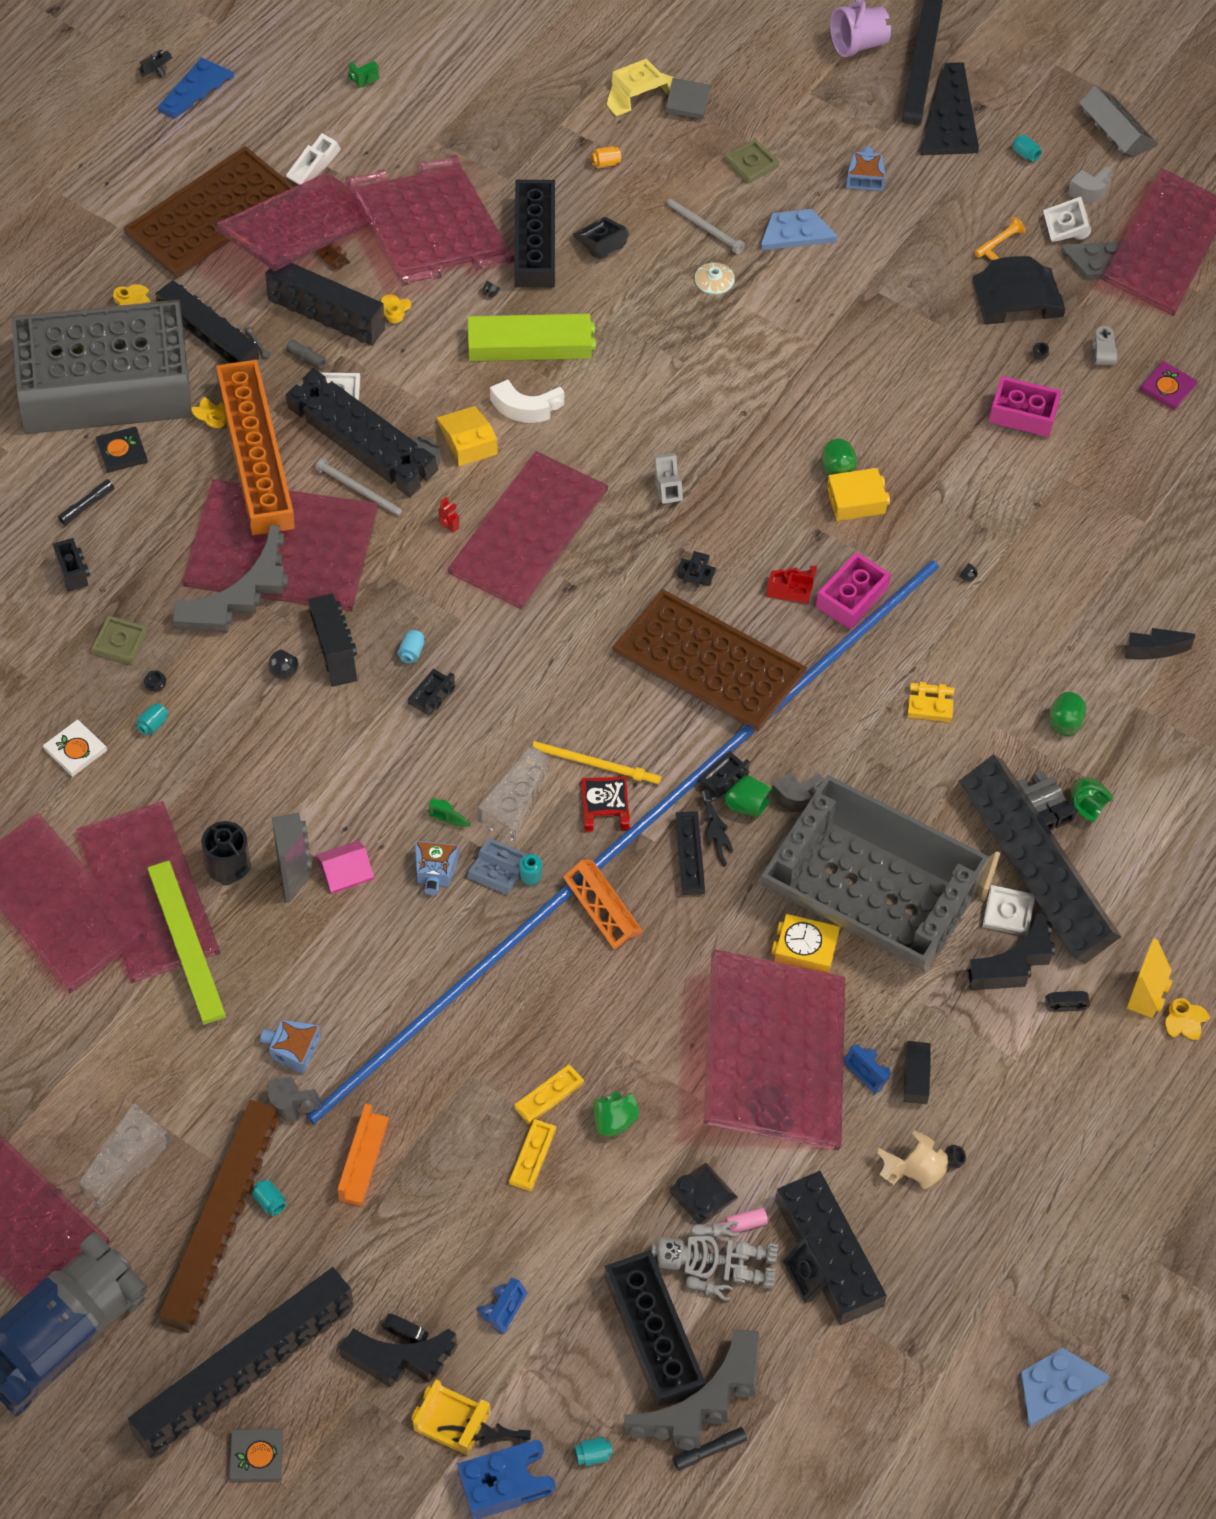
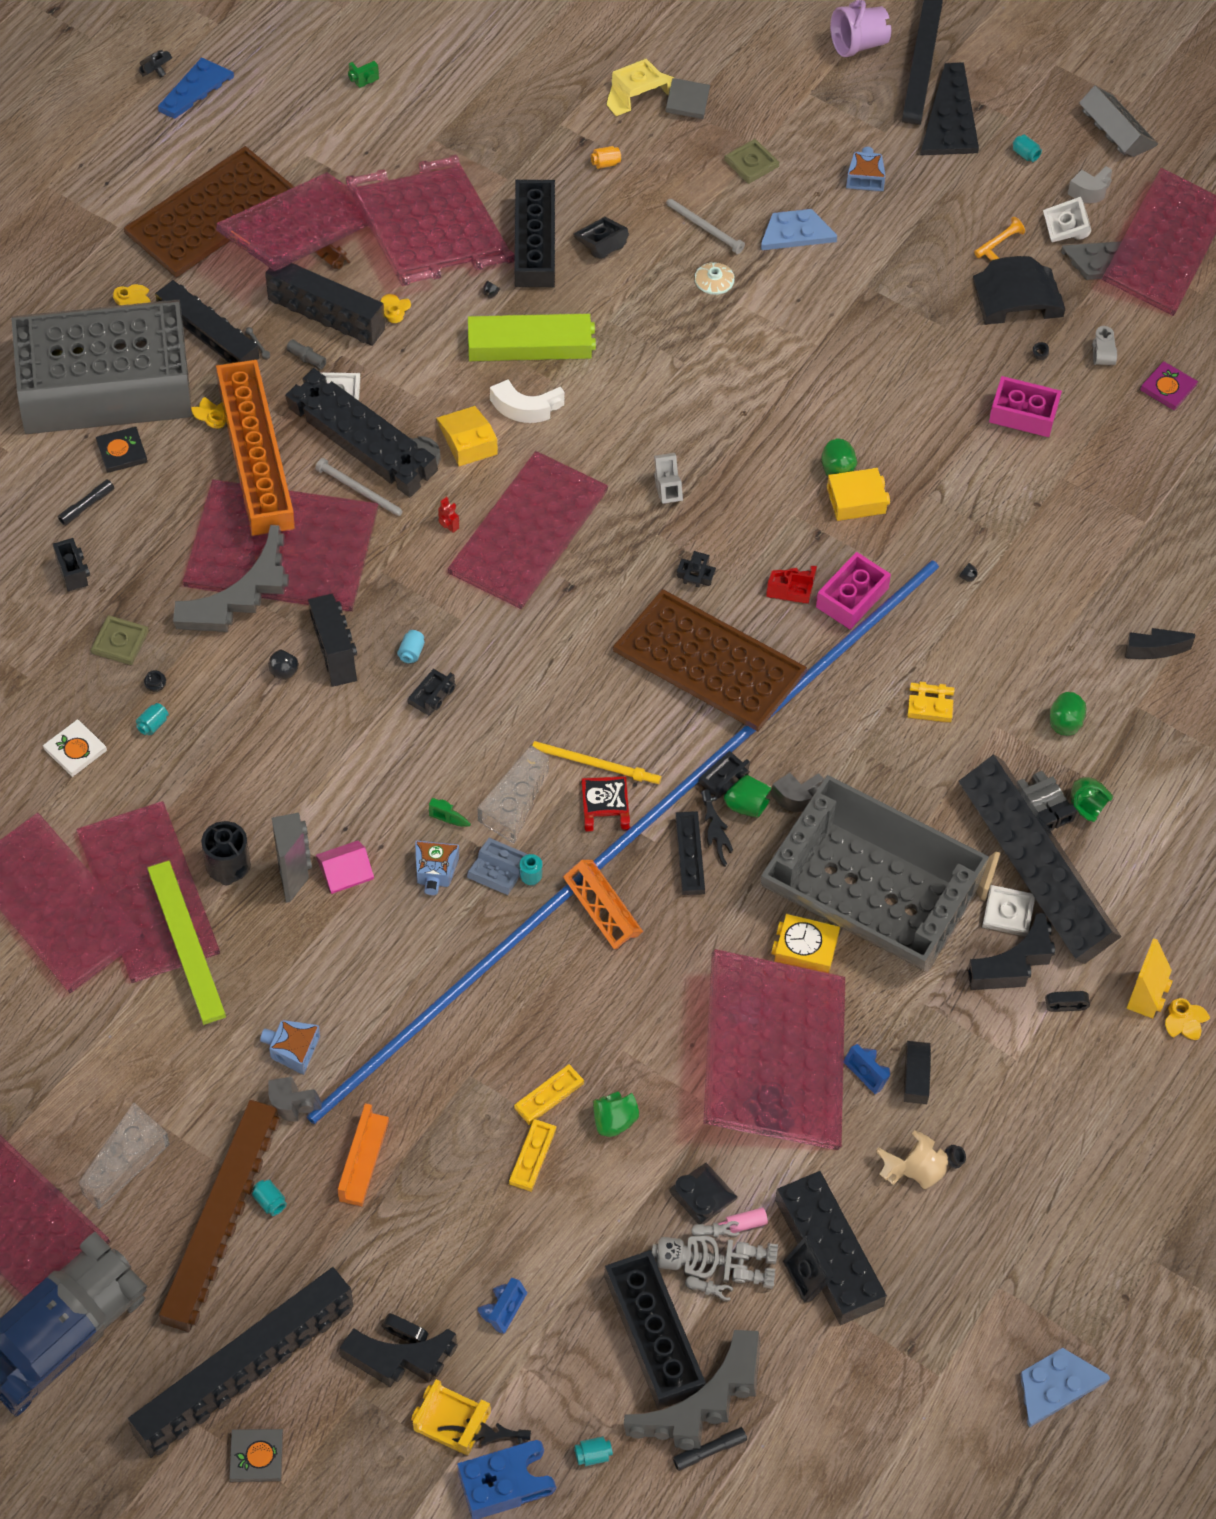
white slope [286,133,341,186] -> none

